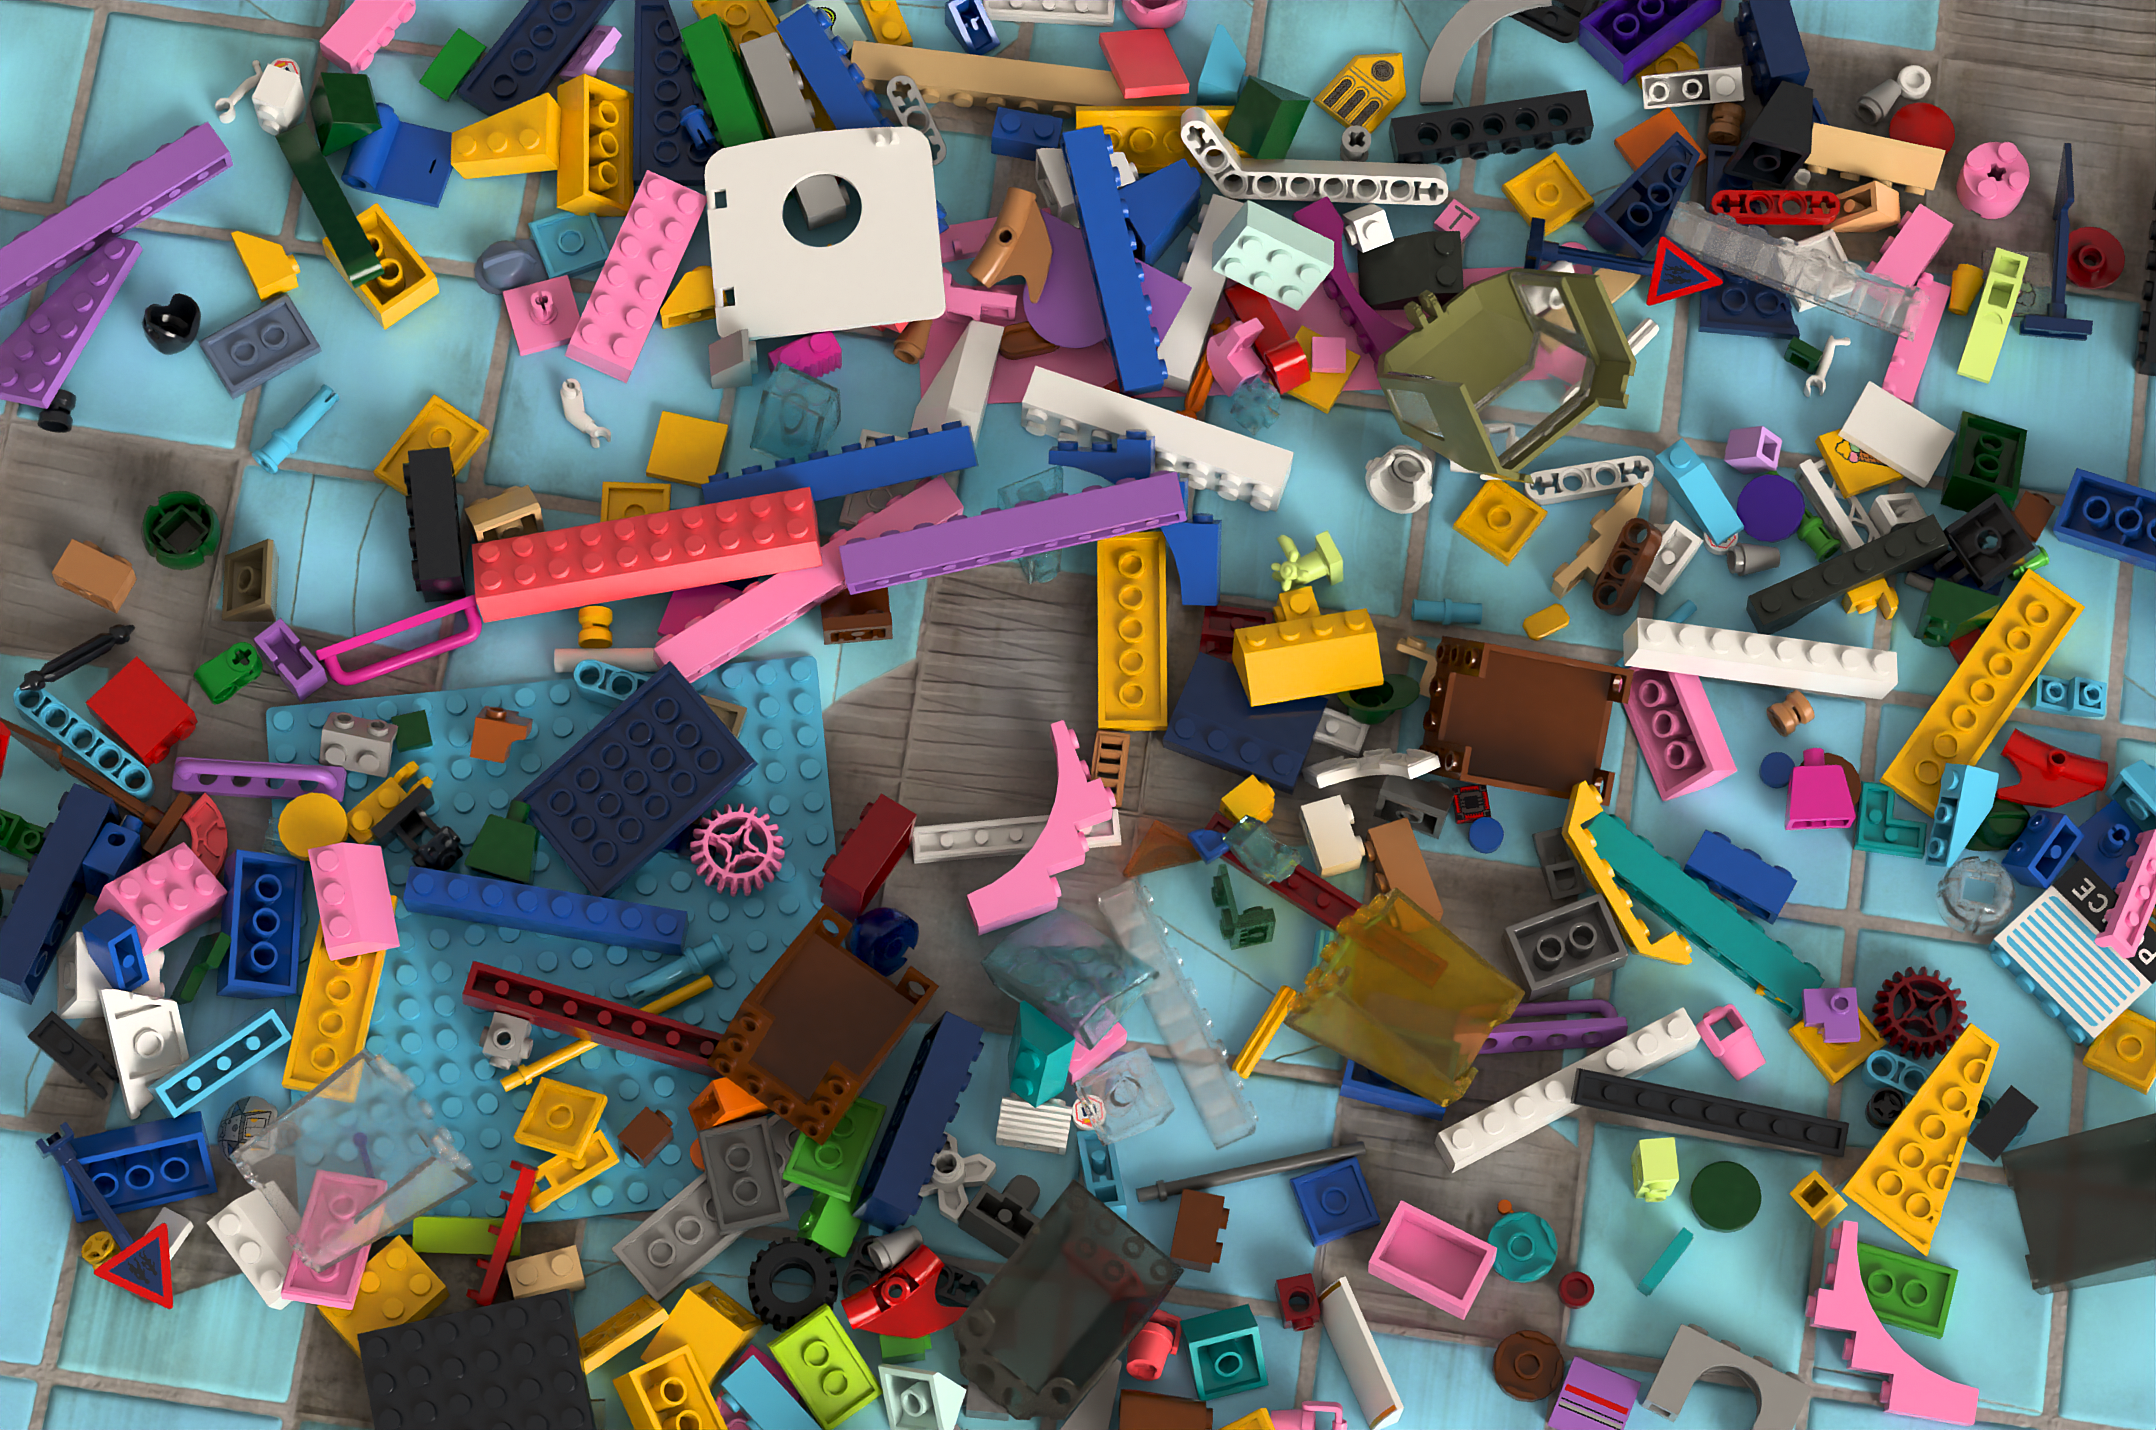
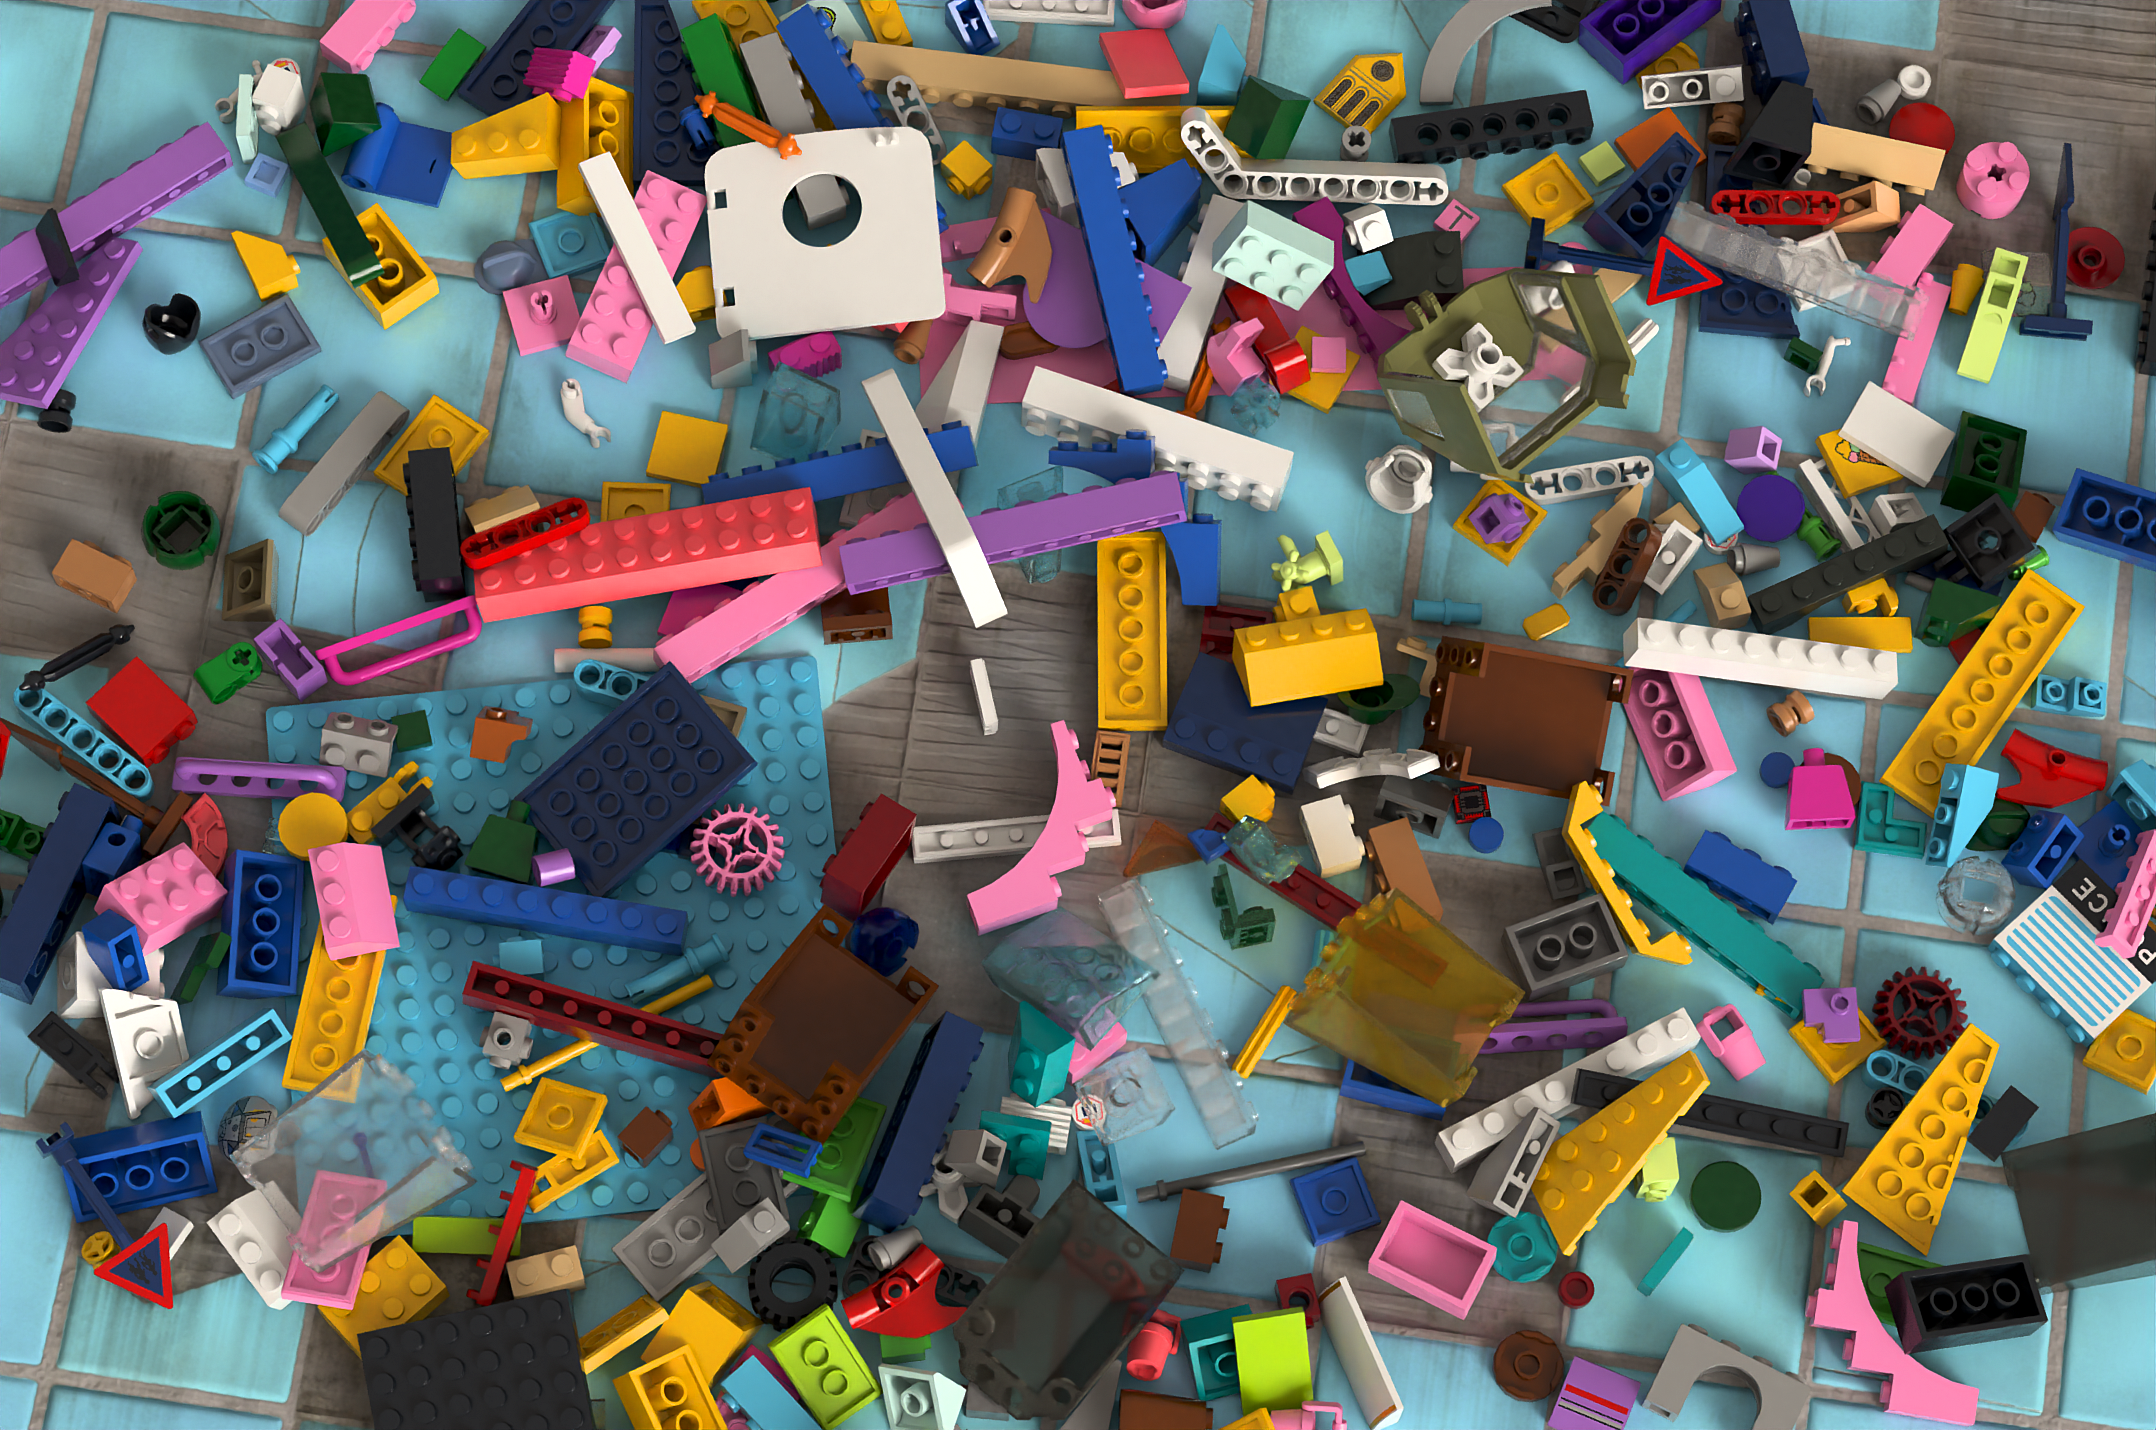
none -> black slope [35,208,80,287]
none -> light aqua tile [236,74,259,164]
none -> light blue tile [244,153,290,198]
none -> light grey beam [278,391,410,537]
none -> red beam [460,497,591,570]
none -> medium azure brick [493,936,546,982]
none -> dark pink brick [522,47,596,103]
none -> medium lavender beam [531,848,575,887]
none -> white tile [578,151,696,345]
none -> orange wheel [694,91,802,160]
none -> light grey slope [711,1197,790,1274]
none -> blue tile [743,1122,824,1178]
none -> white beam [861,368,1008,628]
none -> yellow brick [941,140,993,201]
none -> light grey slope [944,1129,1007,1189]
none -> white tile [970,658,998,736]
none -> teal plate [979,1110,1052,1180]
none -> lime tile [1231,1306,1314,1417]
none -> medium azure slope [1344,251,1393,296]
none -> white plant [1432,323,1524,413]
none -> light grey slope [1466,1107,1561,1218]
none -> medium lavender brick [1468,493,1530,544]
none -> yellow wing [1531,1051,1710,1256]
none -> yellowish green tile [1578,141,1625,187]
none -> tan tile [1652,502,1701,534]
none -> tan slope [1693,562,1751,630]
none -> yellow tile [1807,617,1913,653]
none -> black brick [1884,1254,2048,1354]

